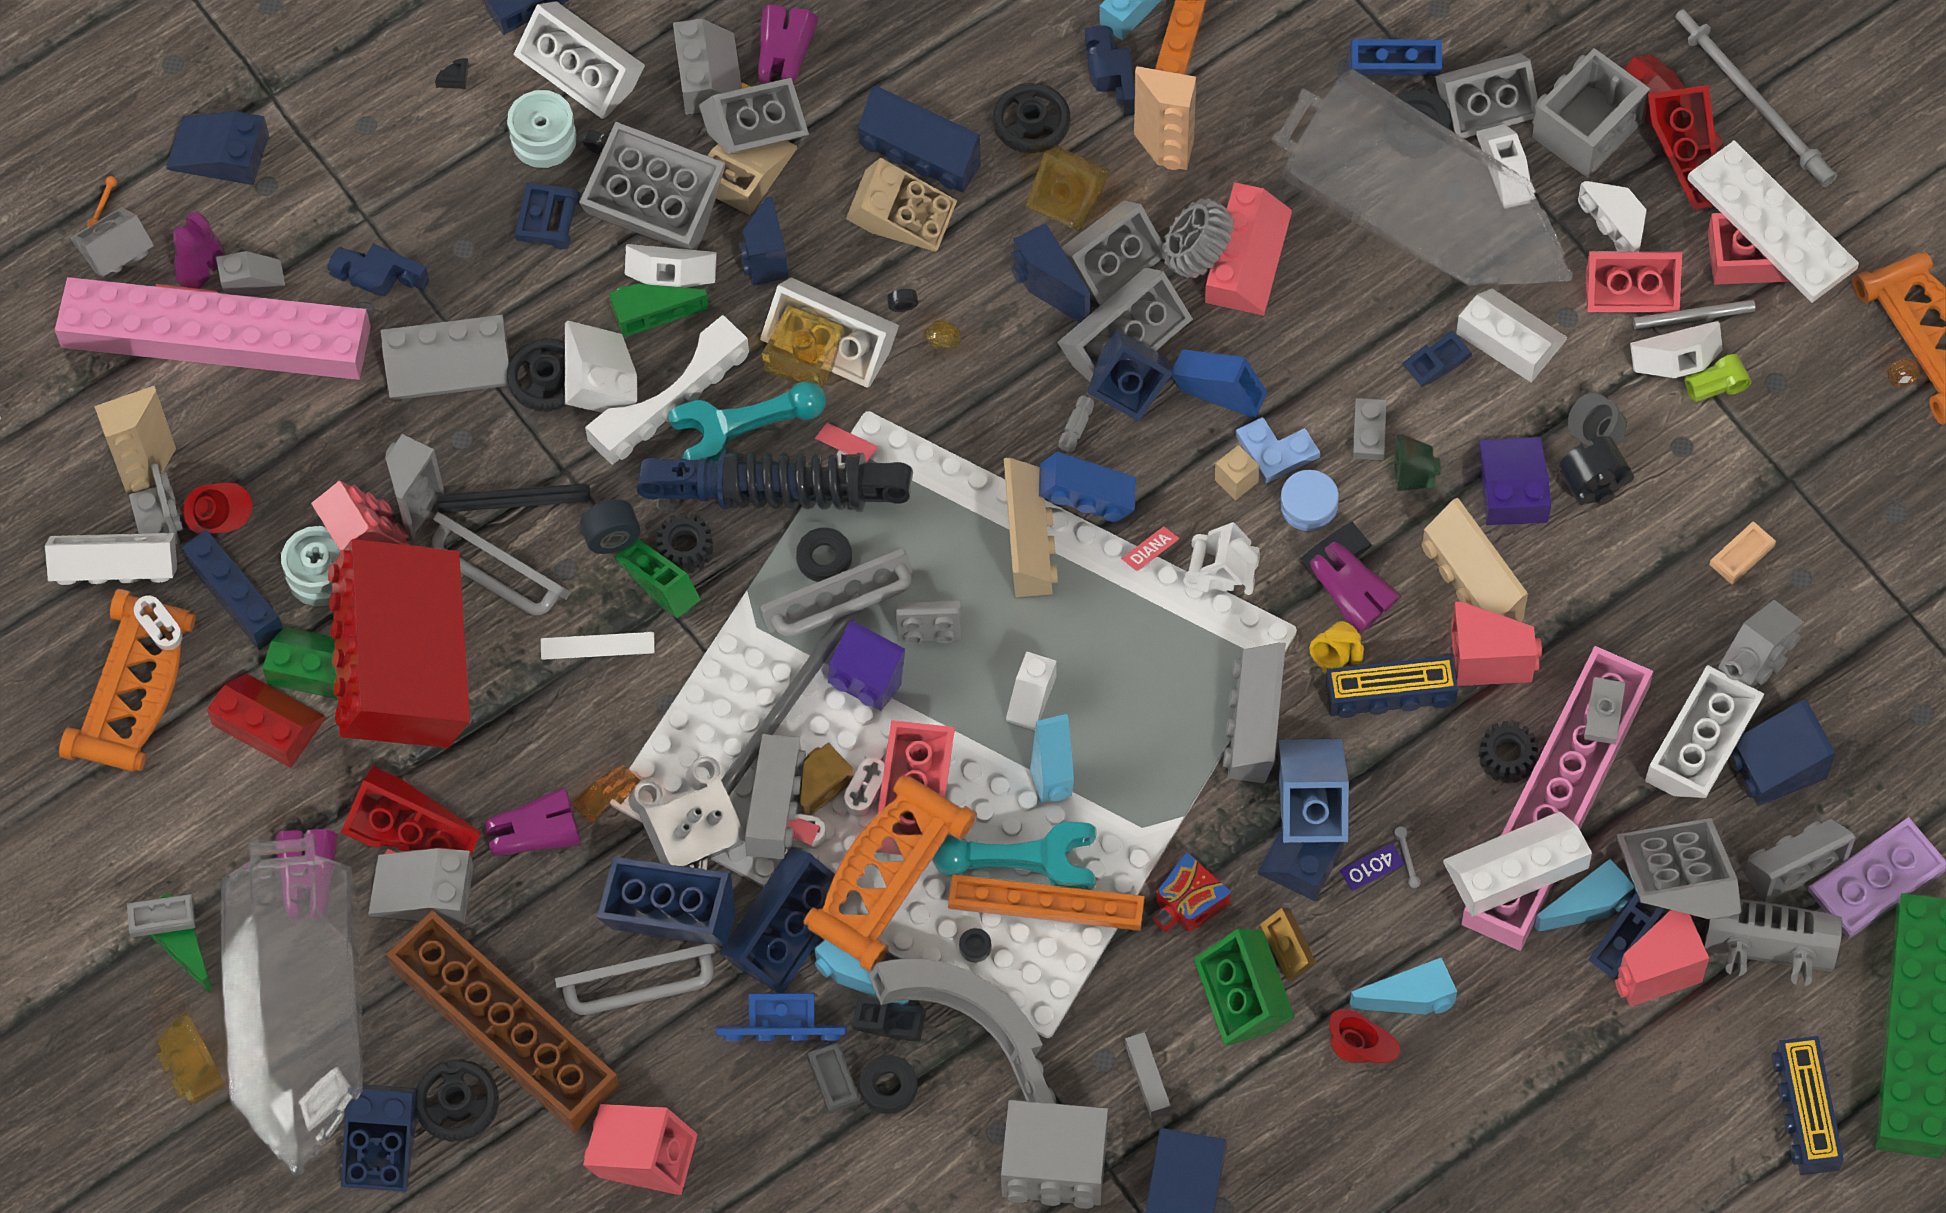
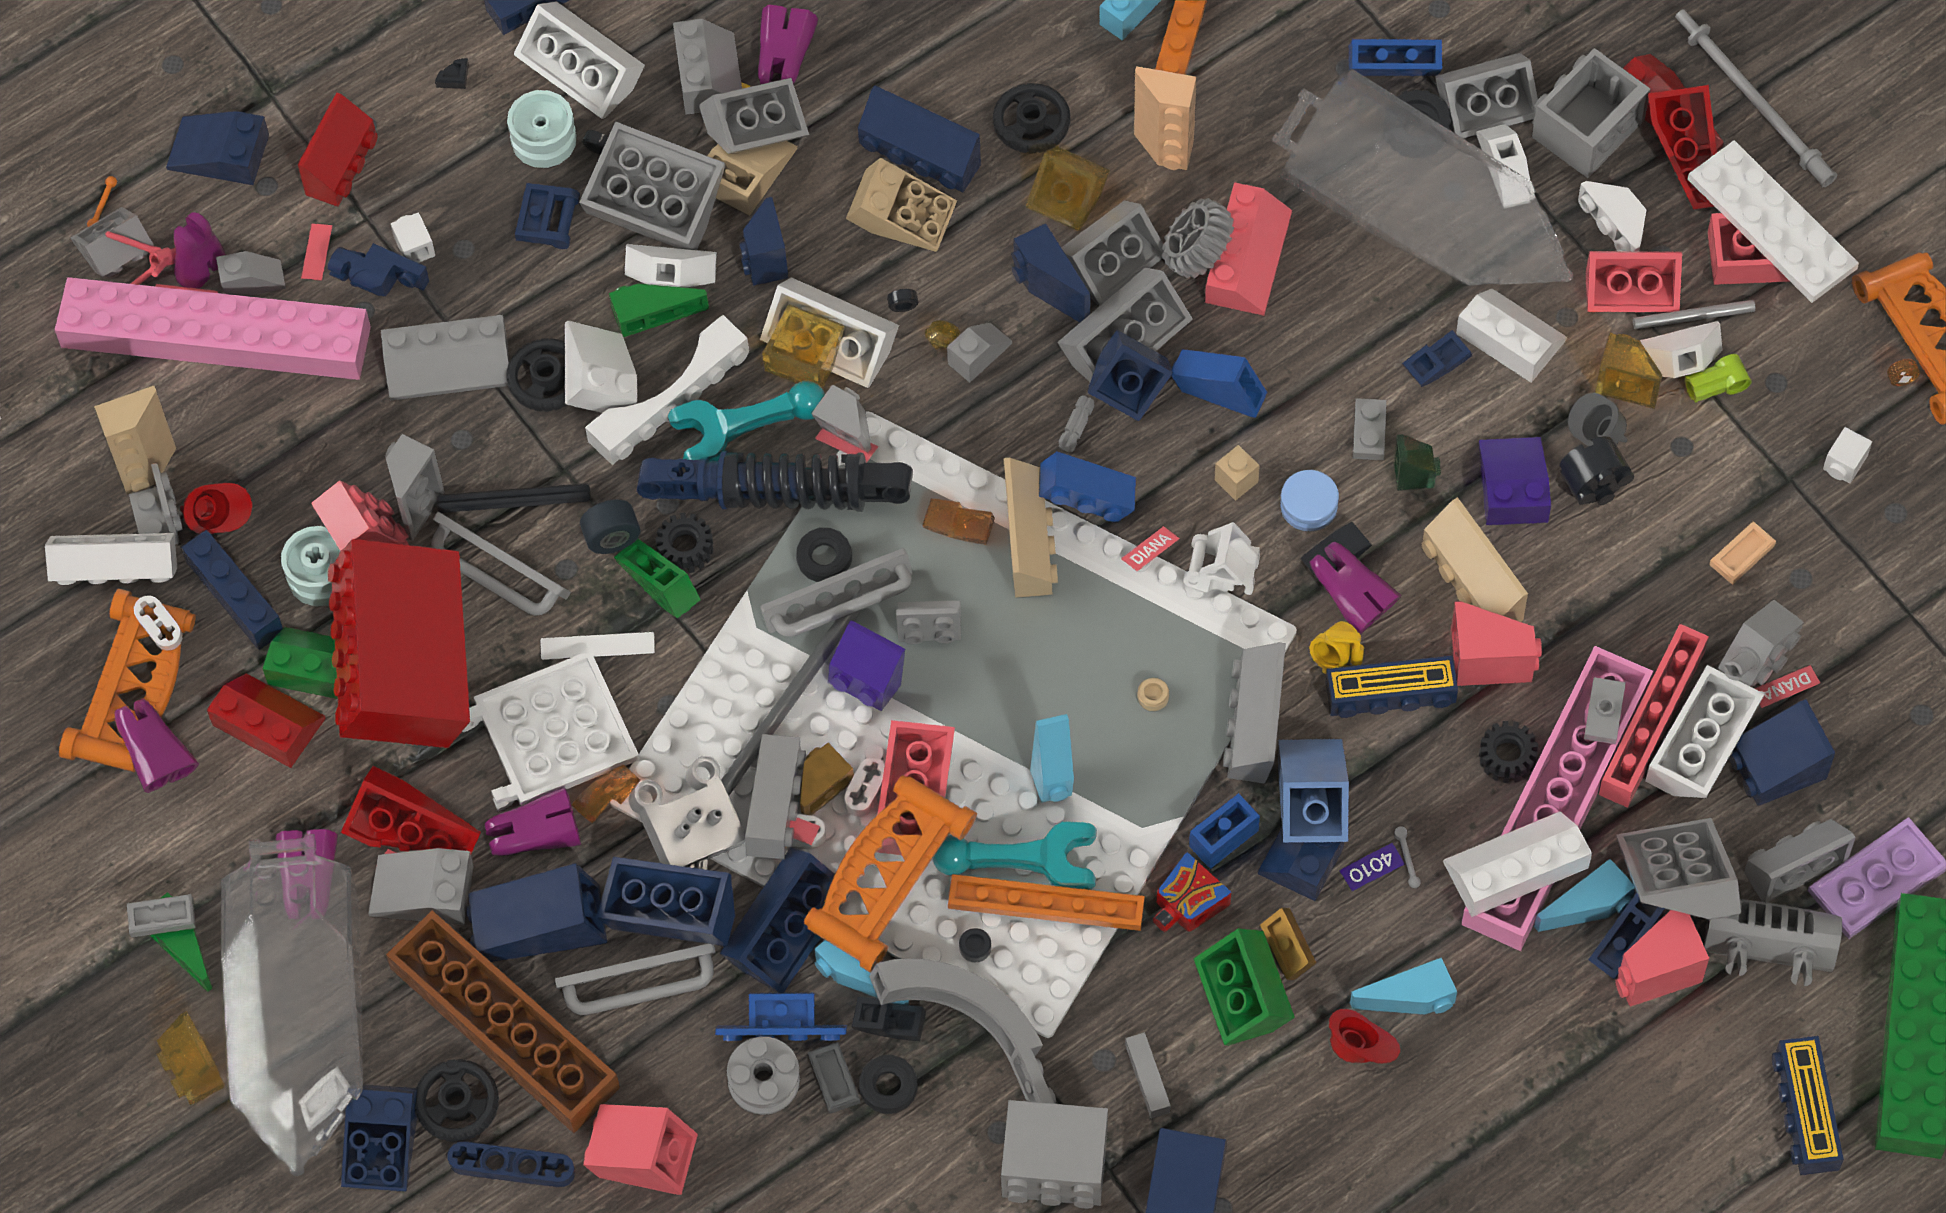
white slope [1006,651,1057,731] -> none
dark blue plate [1085,25,1135,116] -> none
light blue plate [1236,417,1320,484] -> none
none -> coral plant [105,231,176,285]
none -> magenta piece [114,698,199,793]
none -> red slope [298,92,378,207]
none -> coral sticker [301,224,332,280]
none -> white brick [391,212,435,263]
none -> dark blue beam [448,1142,575,1187]
none -> white plate [462,650,639,812]
none -> dark blue slope [467,863,608,962]
none -> light grey wheel [727,1037,800,1115]
none -> light grey slope [811,384,871,453]
none -> clear orange slope [922,498,995,545]
none -> light grey slope [947,323,1012,383]
none -> tan tile [1137,678,1169,711]
none -> blue brick [1189,793,1260,869]
none -> clear yellow slope [1595,333,1662,409]
none -> coral brick [1599,624,1709,808]
none -> coral sticker [1754,665,1820,708]
none -> white brick [1823,427,1872,484]

